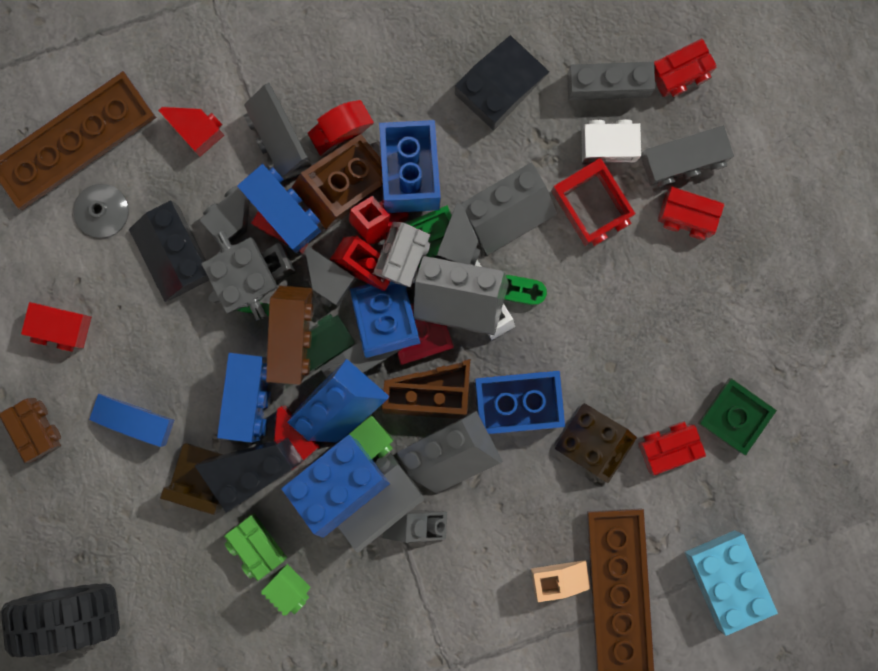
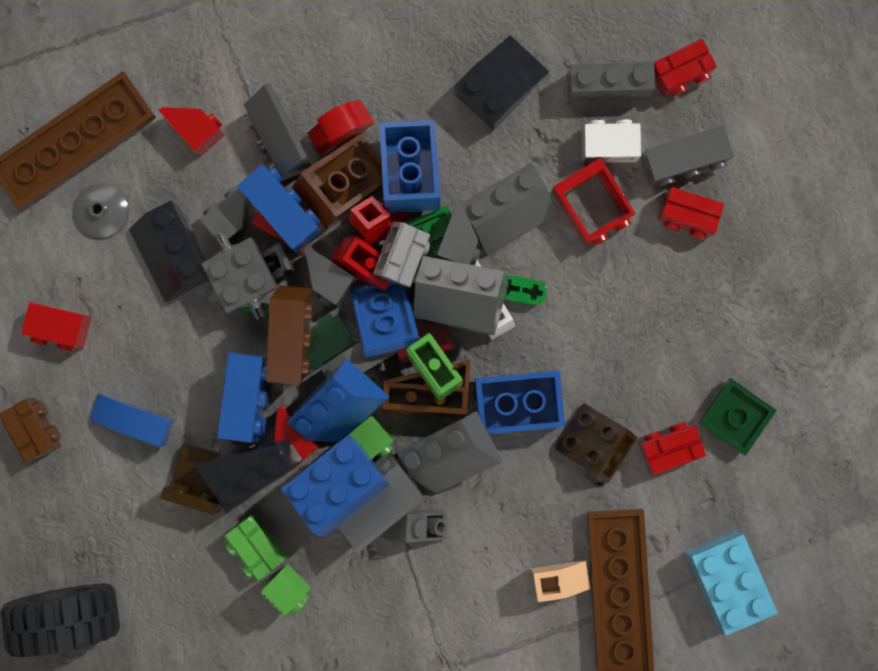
none -> bright green brick [406,333,463,401]

